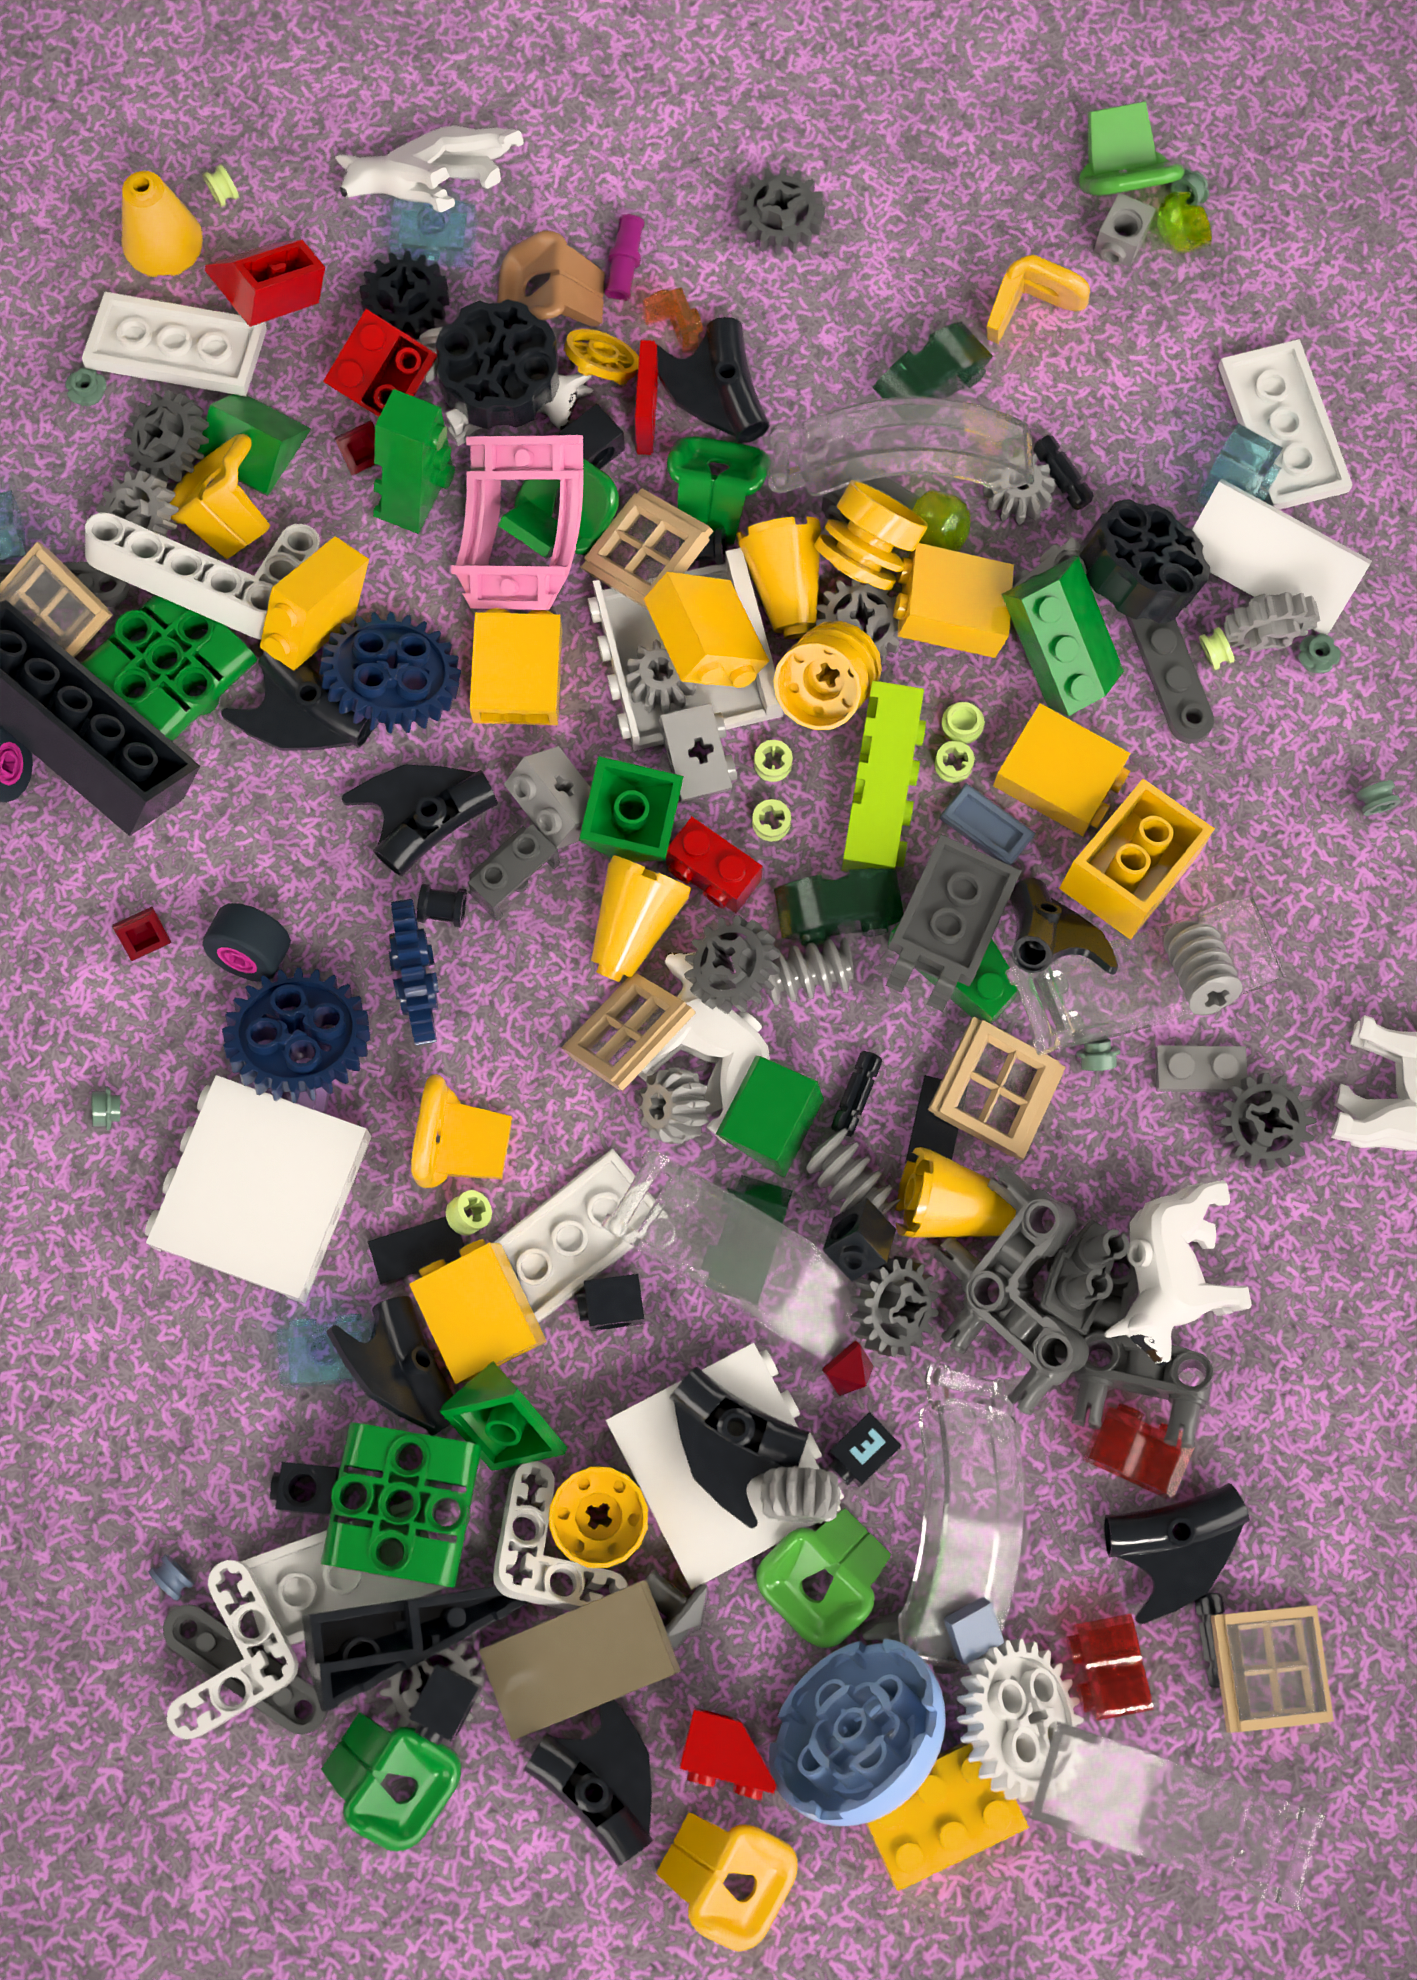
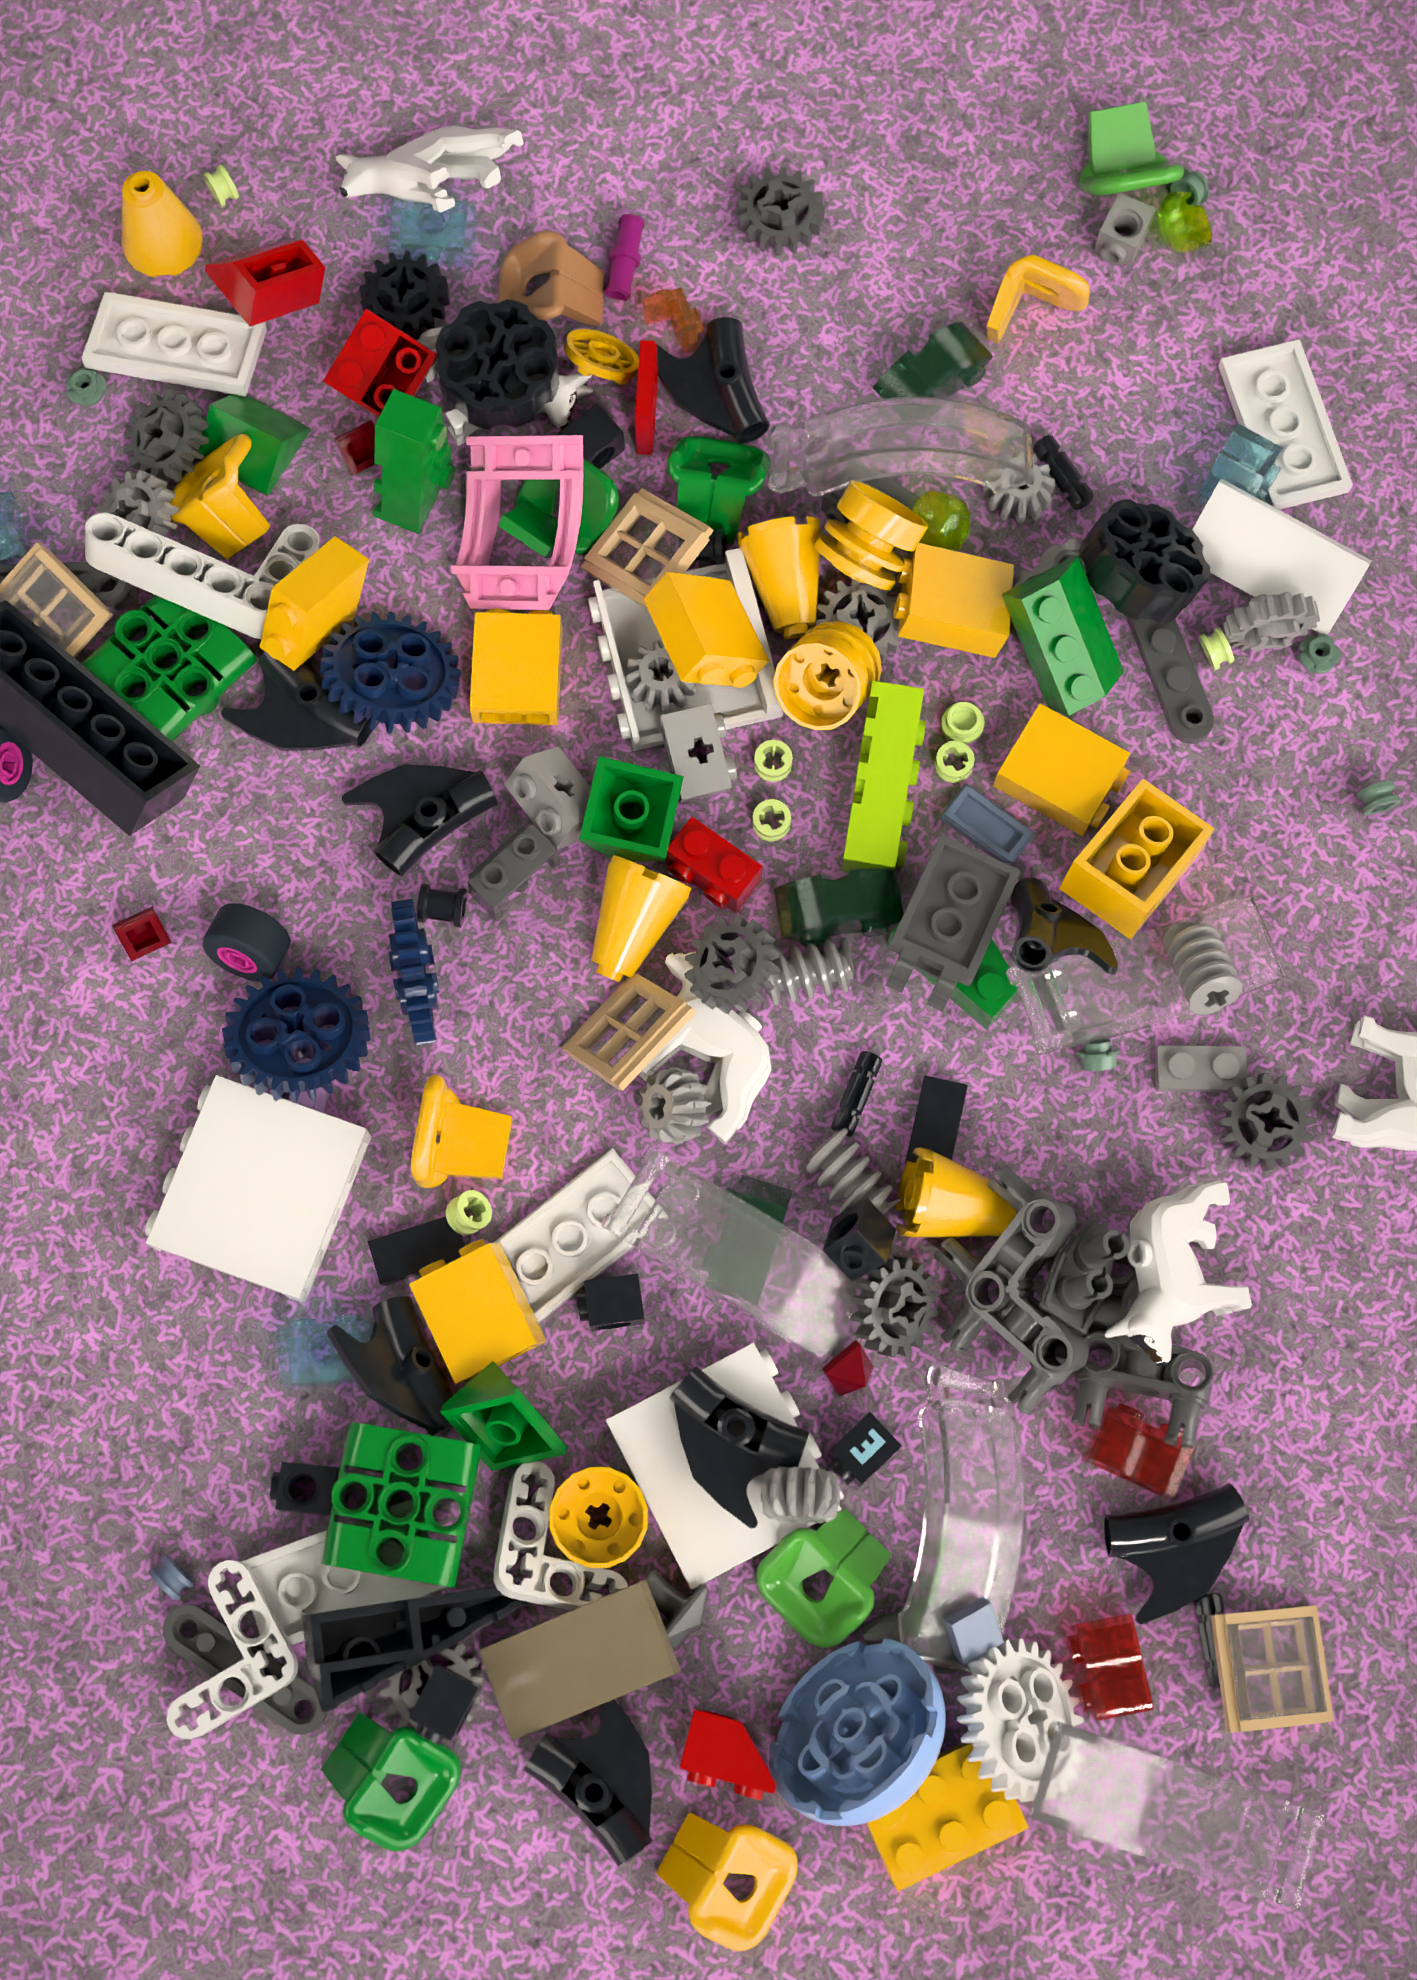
sand green plate [91,1086,120,1130] -> none
green slope [716,1056,824,1178] -> none
tan piece [928,1017,1066,1160] -> none

